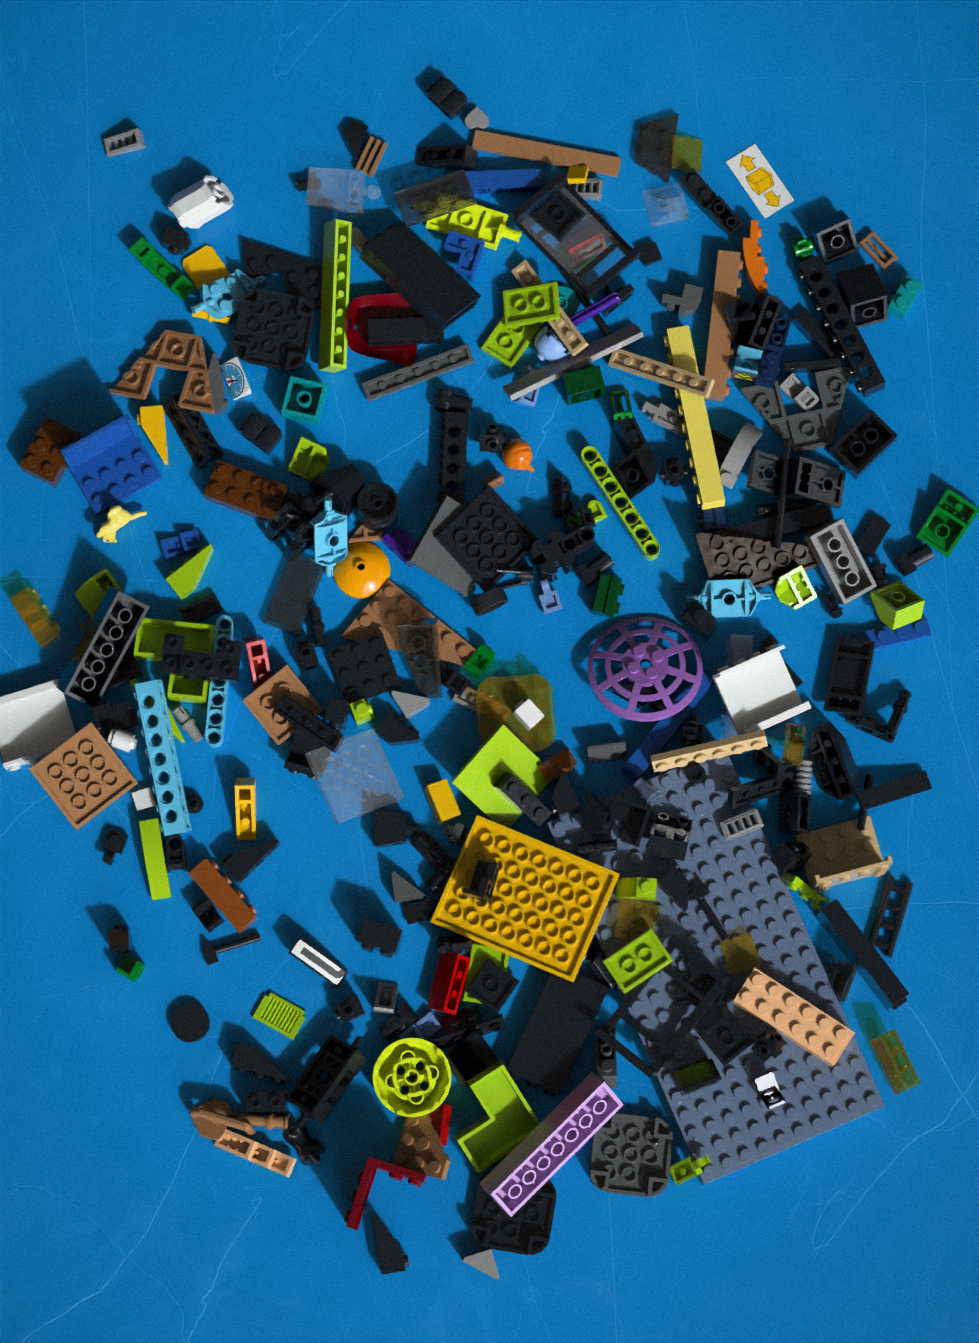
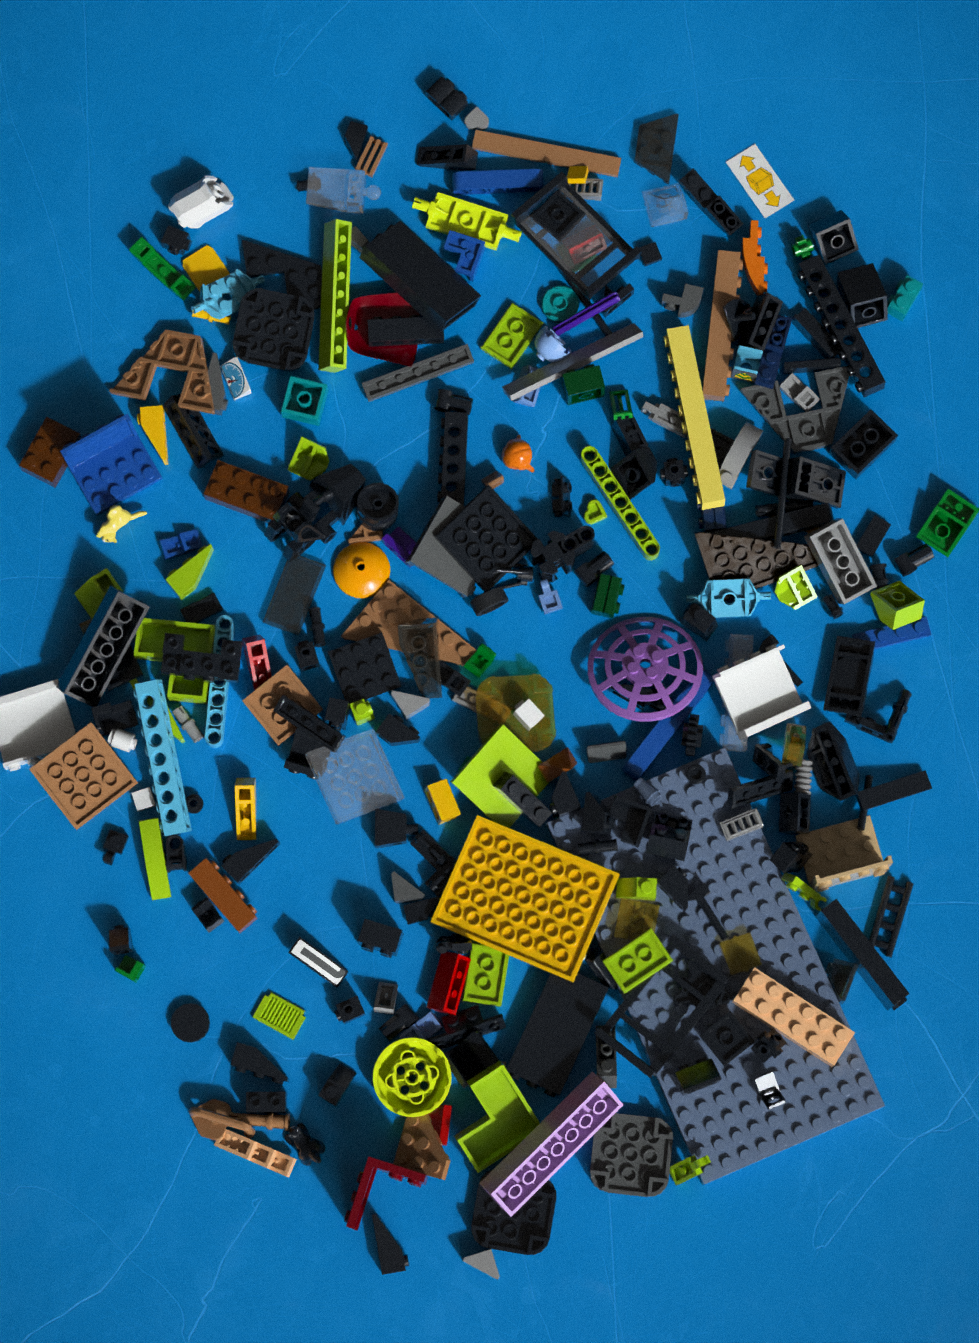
clear yellow brick [9,586,61,649] -> none
light grey slope [103,128,146,157] -> none
black piece [204,933,261,965] -> none
black brick [238,412,283,455] -> none
black brick [285,1035,367,1128] -> none
medium azure plate [309,497,348,577] -> none
clear smoke tile [393,169,476,228] -> none
dark grey tile [443,823,467,847] -> none
black panel [462,860,500,903] -> none
black tile [465,959,520,1014] -> none
black brick [479,424,506,453] -> none
lime tile [502,281,560,328] -> none
tan plate [511,259,589,356] -> none
black brick [562,508,596,534] -> none
tan plate [608,349,715,399] -> none
tan plate [650,730,768,772] -> none
clear yellow piece [671,136,703,172] -> none
medium nougat tile [858,231,898,271] -> none
clear yellow brick [870,1029,921,1094] -> none

